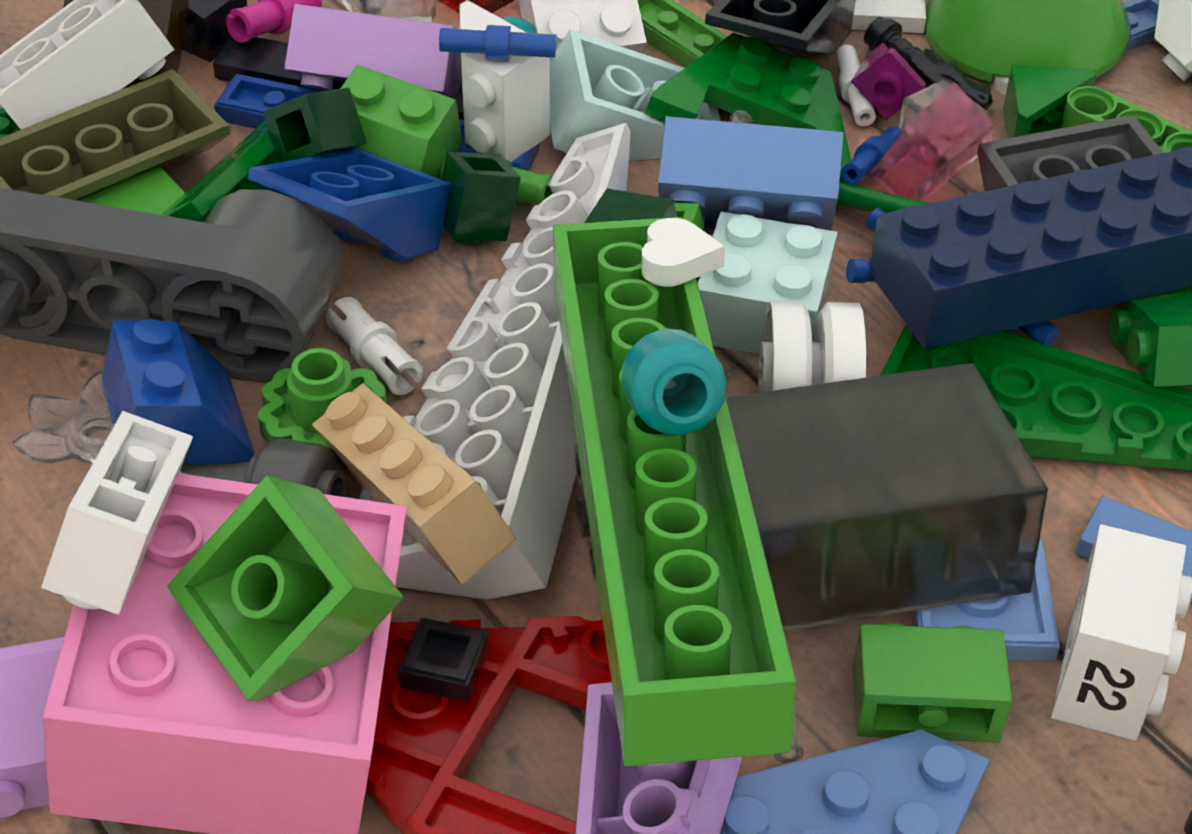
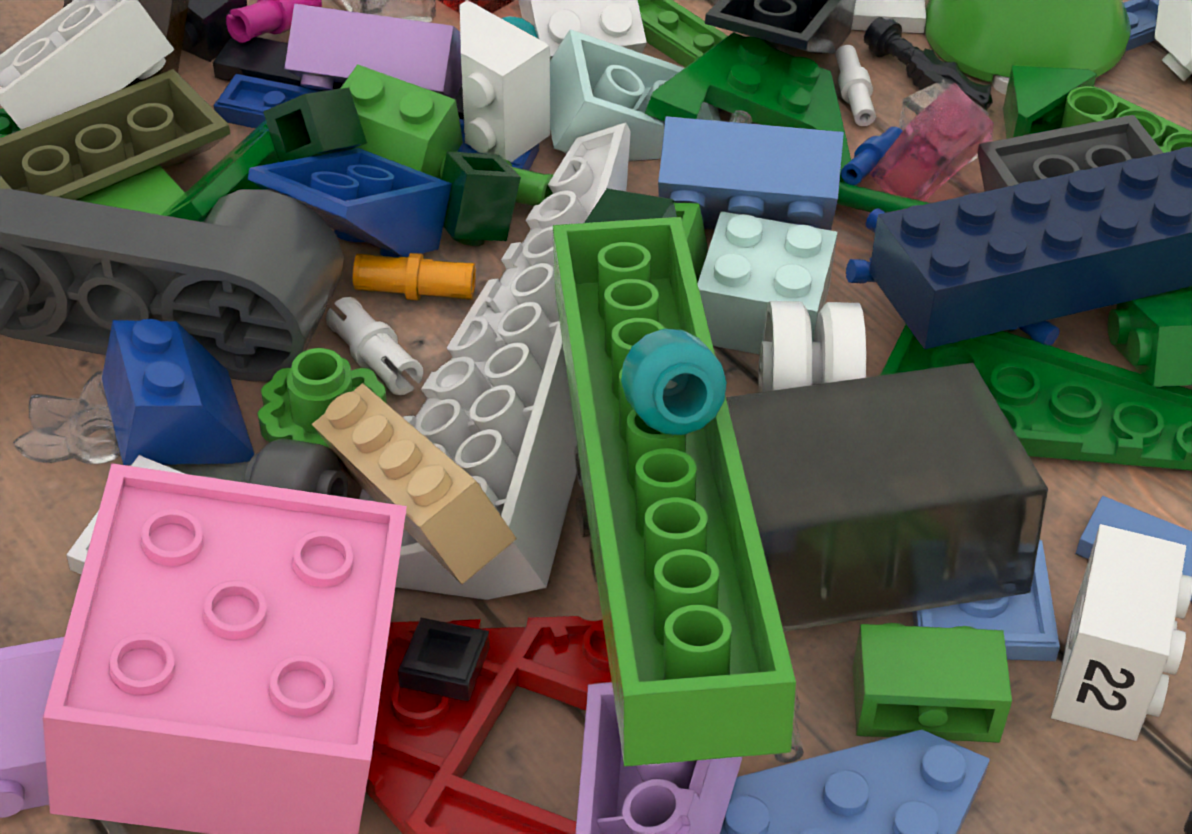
white slope [41,411,193,615] -> none
bright green slope [167,475,404,702] -> none
blue bar [439,25,557,61] -> none
white tile [642,218,725,287] -> none
magenta bracket [851,42,926,120] -> none
none -> light orange pin [352,253,476,301]

